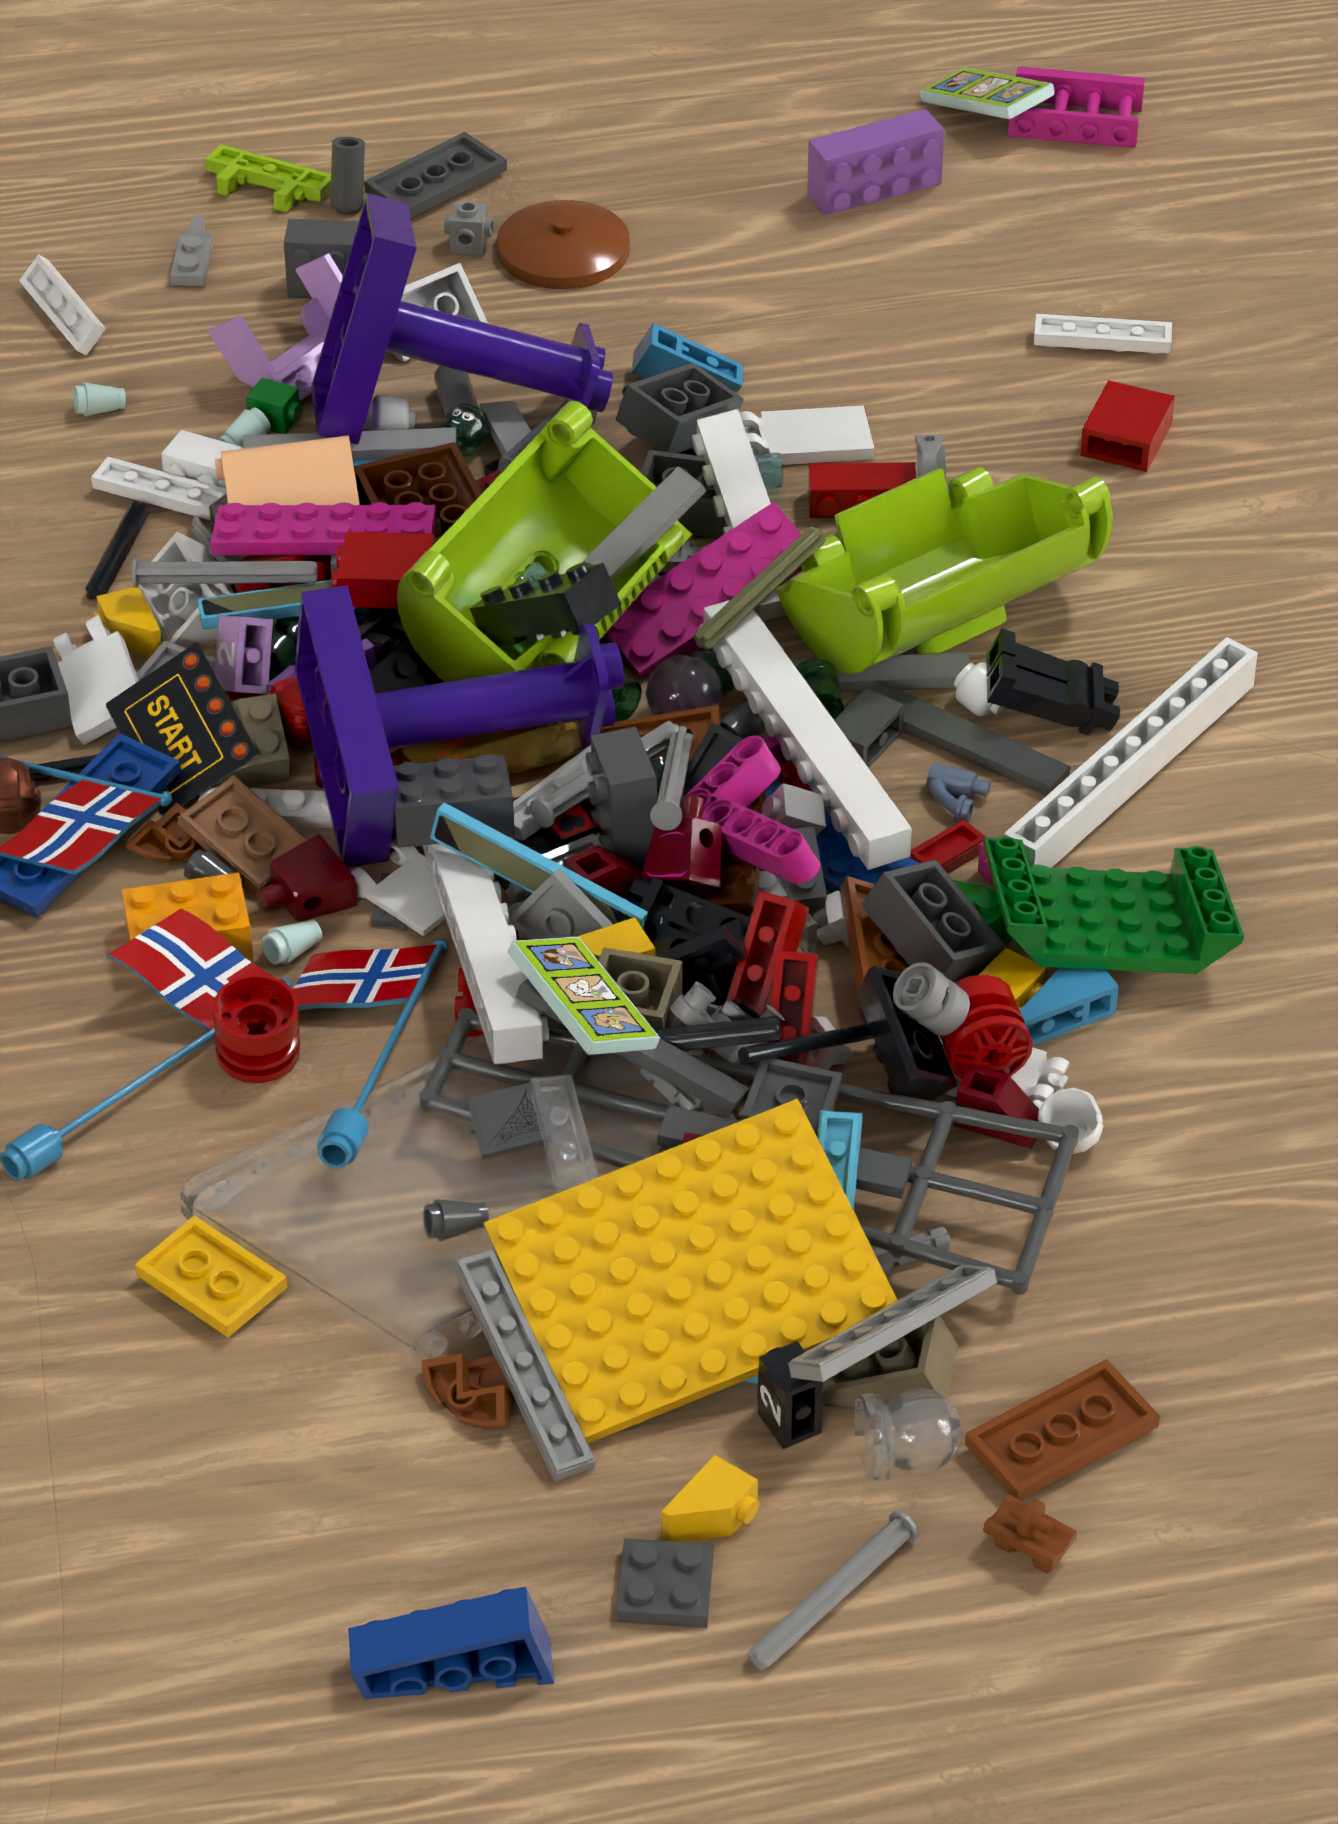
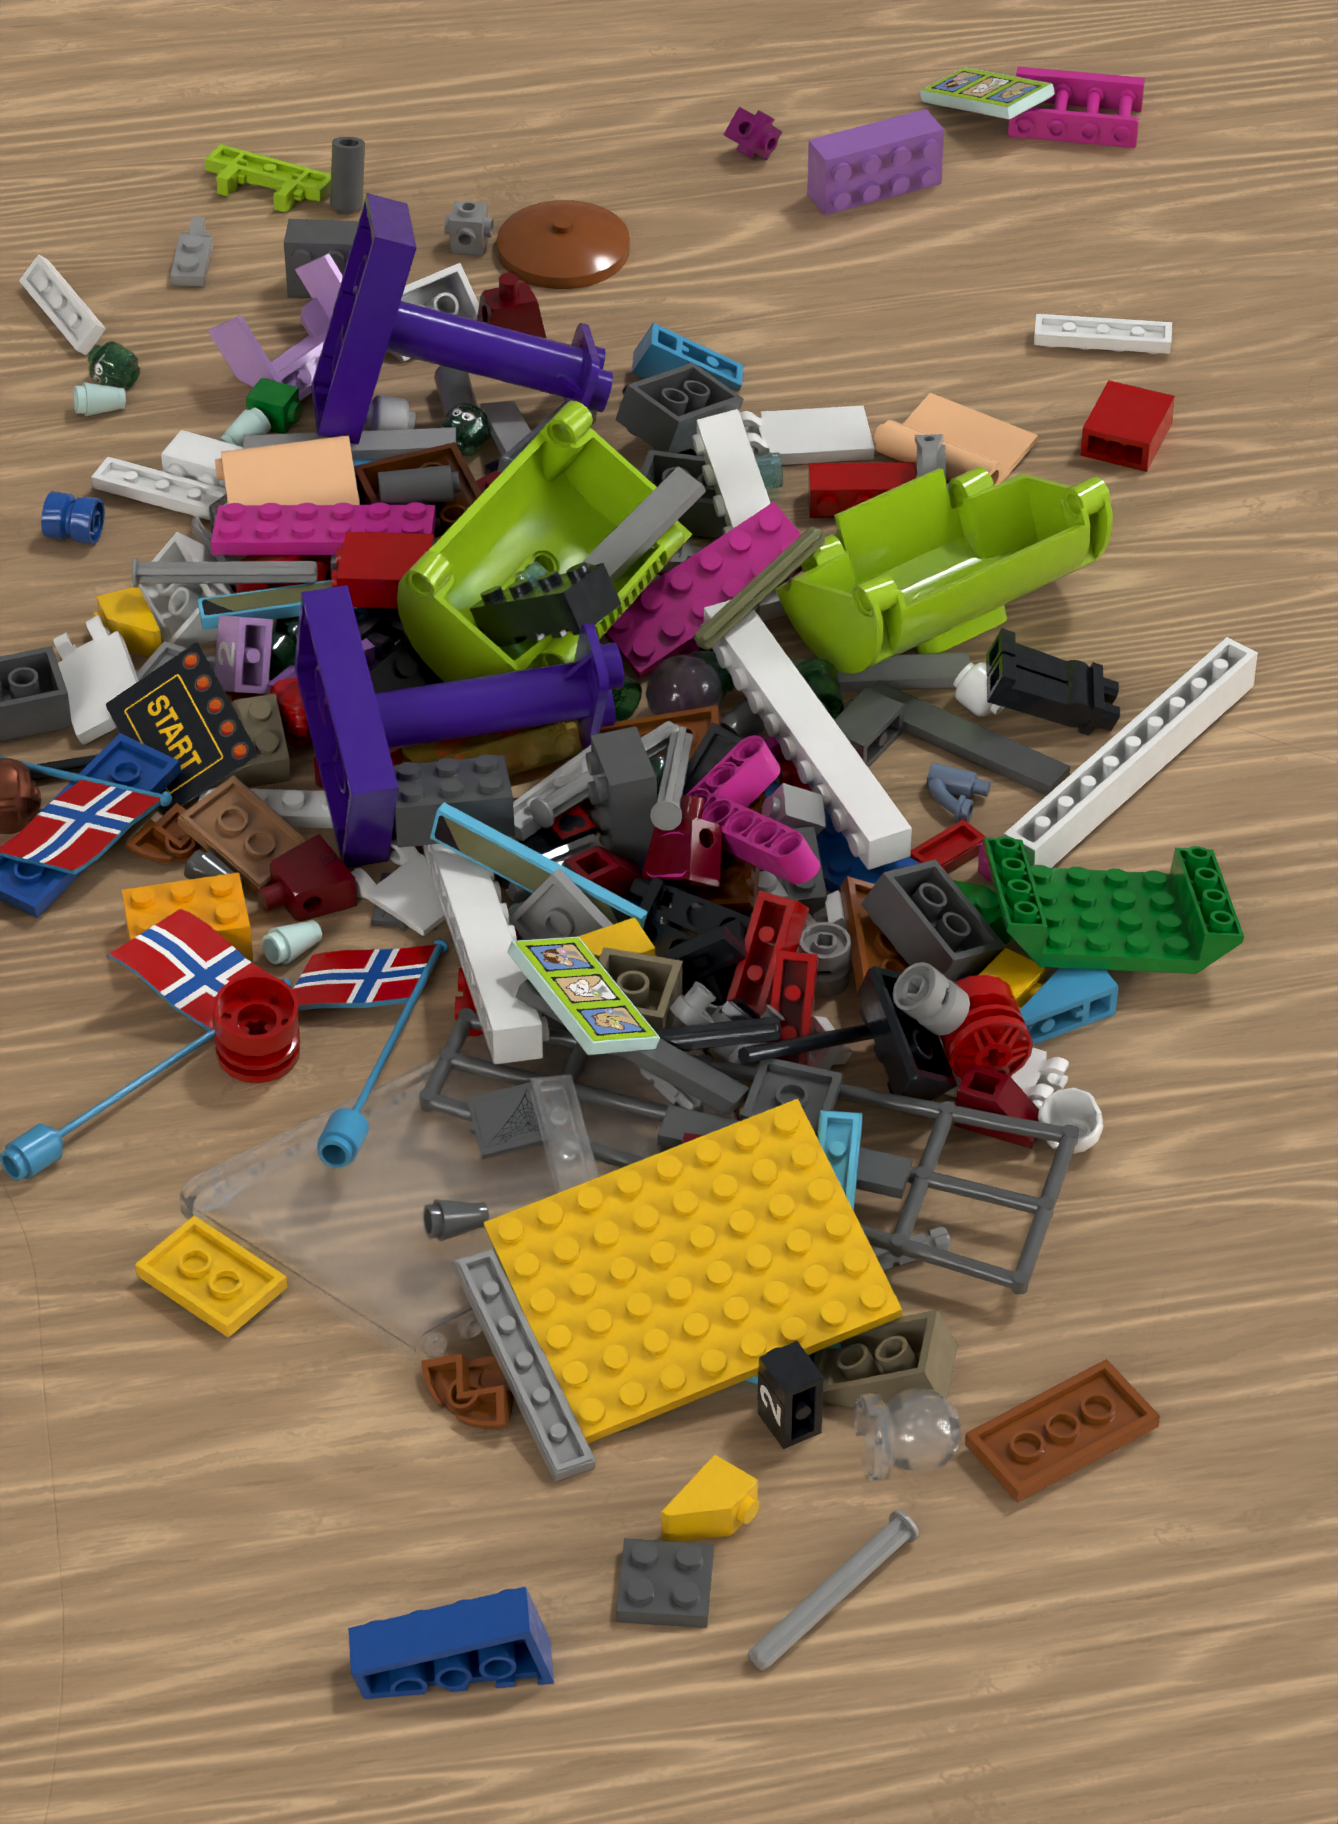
black axle [85,501,149,600] -> none
dark grey plate [364,132,507,218] -> none
light grey tile [788,1264,997,1382] -> none
dark orange hips [983,1494,1077,1573] -> none
none -> blue wheel [41,491,105,545]
none -> clear green head [87,341,140,390]
none -> dark grey brick [378,465,460,505]
none -> dark red torso [477,273,547,339]
none -> magenta brick [723,107,782,160]
none -> light grey wheel [799,922,851,998]
none -> light nougat door [873,393,1038,485]

